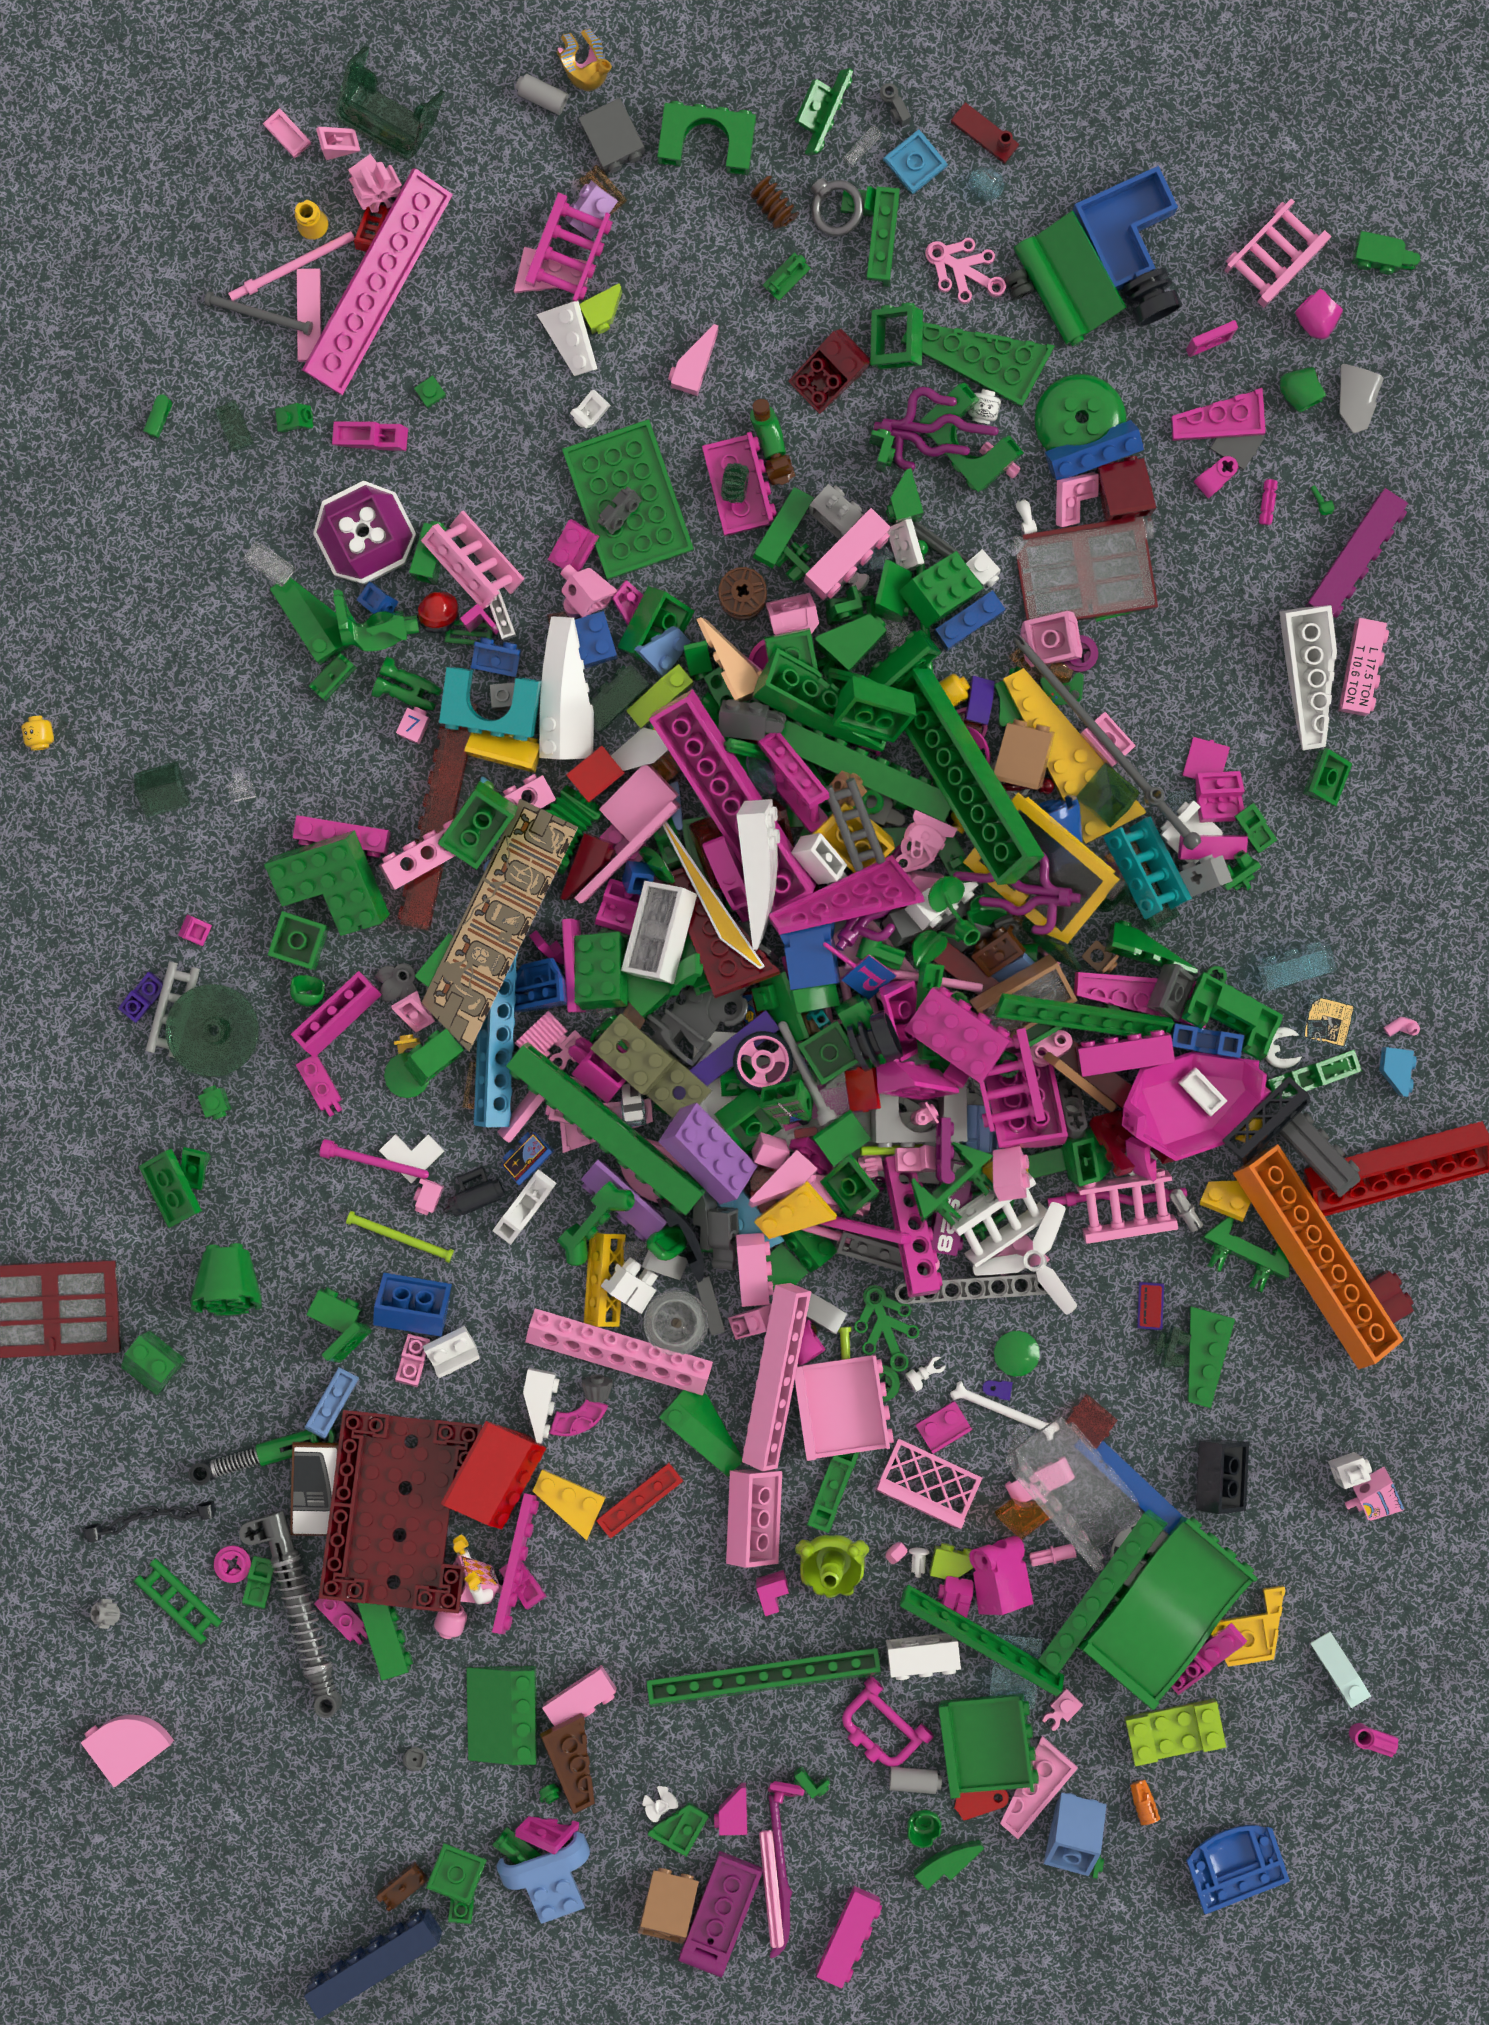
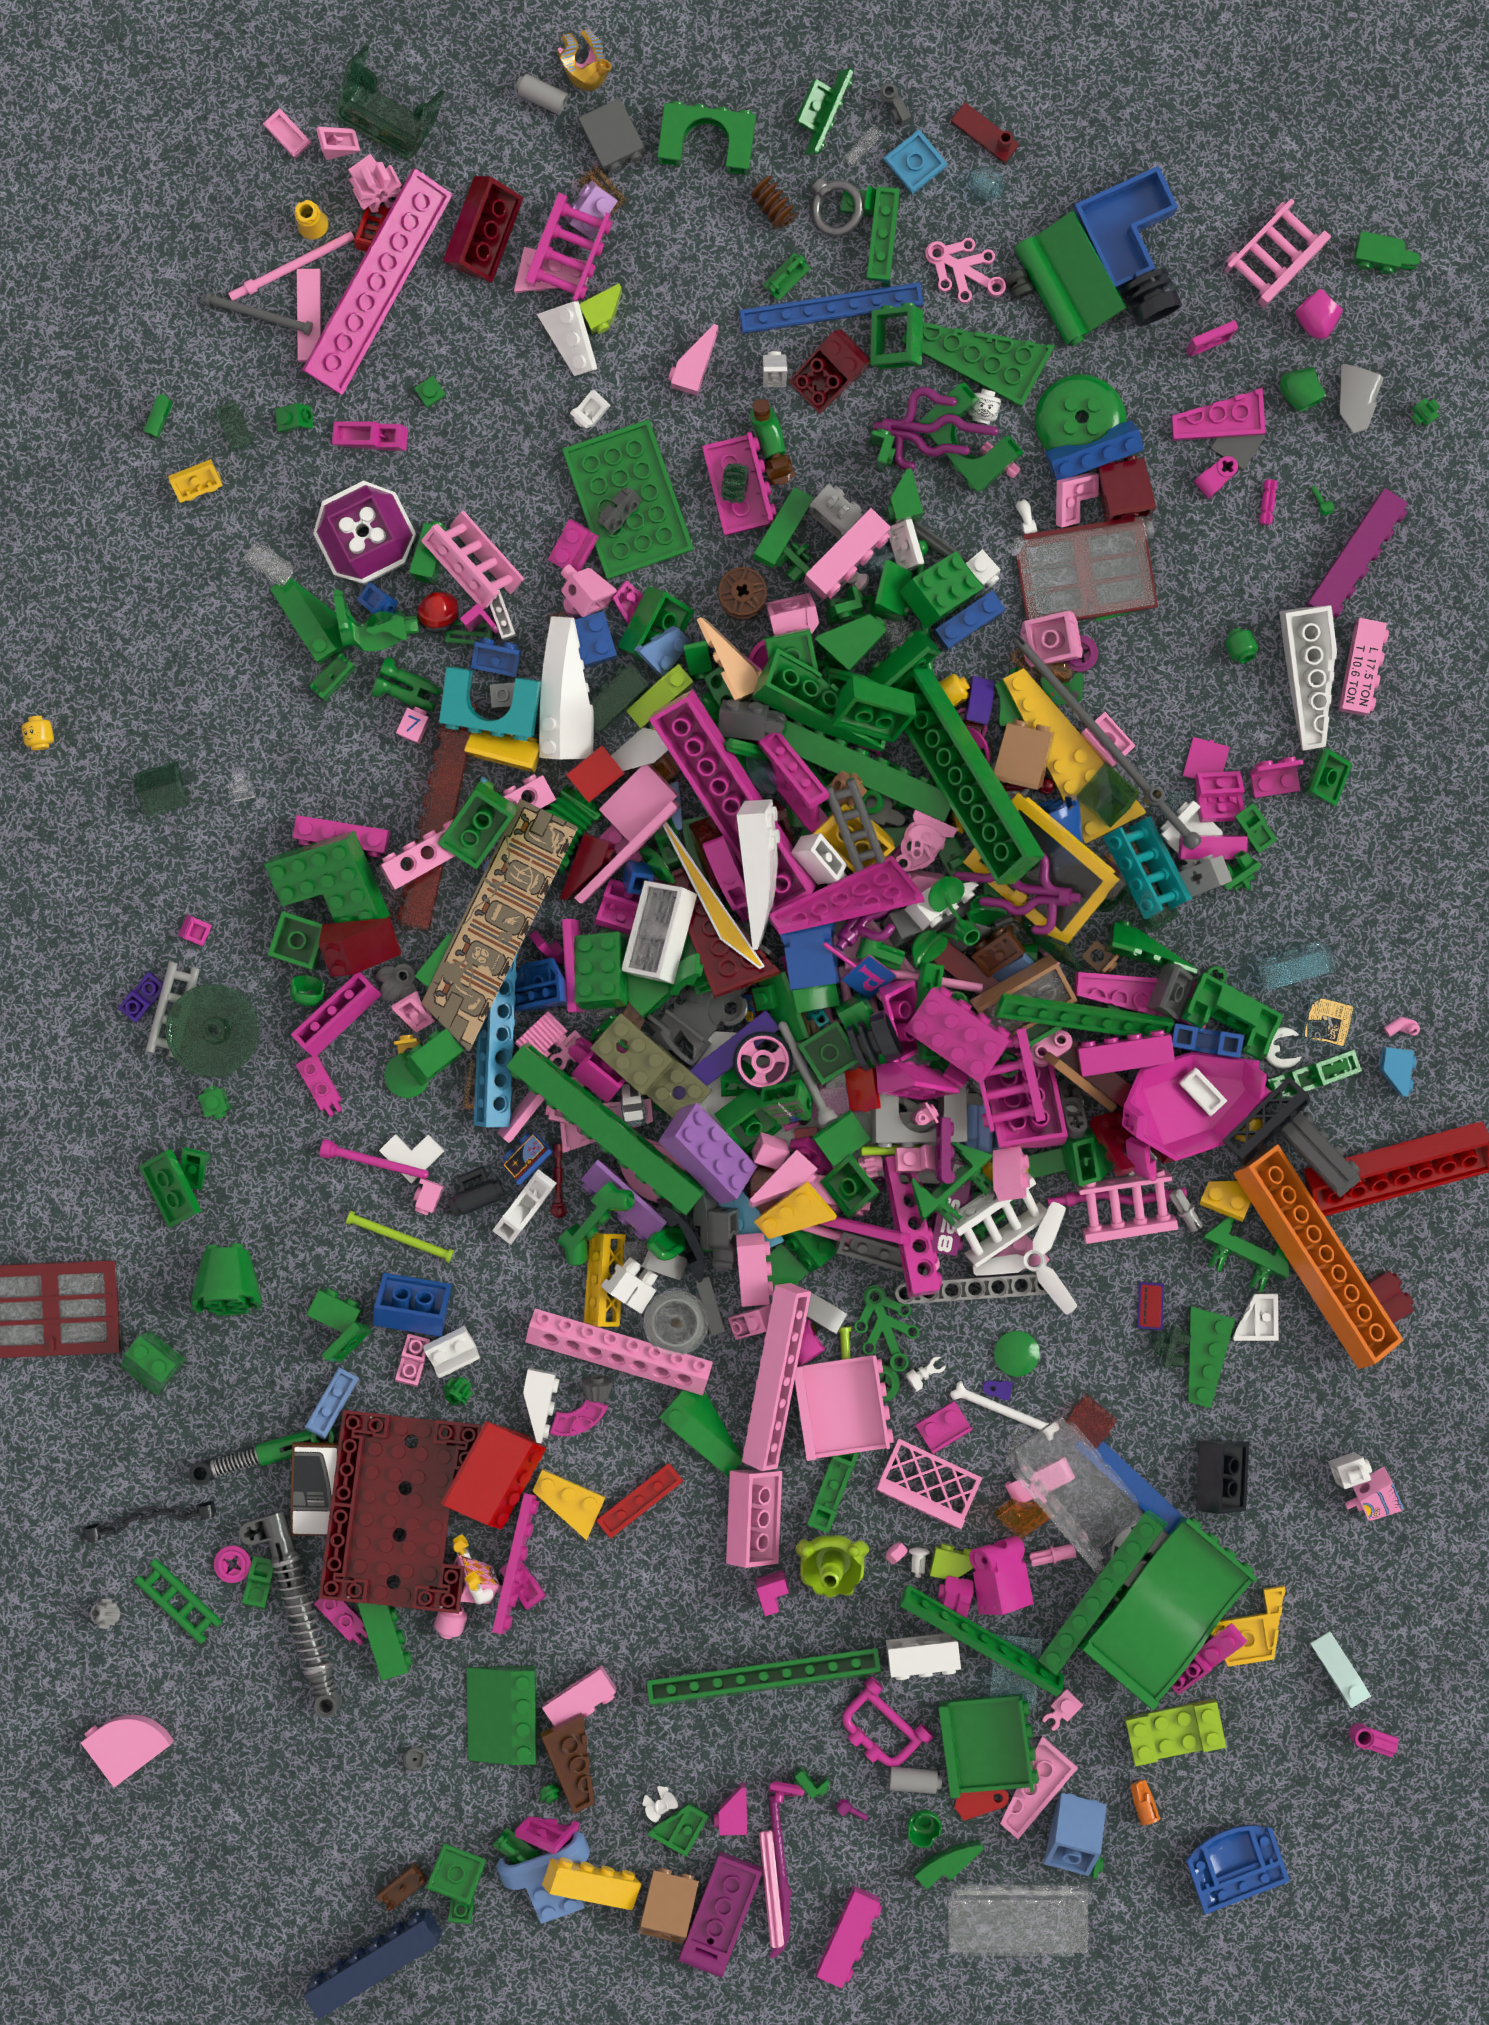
none -> yellow bracket [168,459,223,503]
none -> dark red slope [318,918,402,977]
none -> dark red slope [442,176,524,283]
none -> green gear [443,1377,473,1405]
none -> yellow brick [542,1857,641,1910]
none -> dark red piece [550,1143,567,1218]
none -> blue tile [739,282,924,334]
none -> white slope [763,351,787,387]
none -> magenta hand [836,1799,868,1821]
none -> clear piece [948,1884,1092,1956]
none -> green head [1224,628,1259,664]
none -> white wing [1233,1293,1279,1341]
none -> dark pink bracket [1249,757,1303,798]
none -> green gear [1411,398,1440,426]

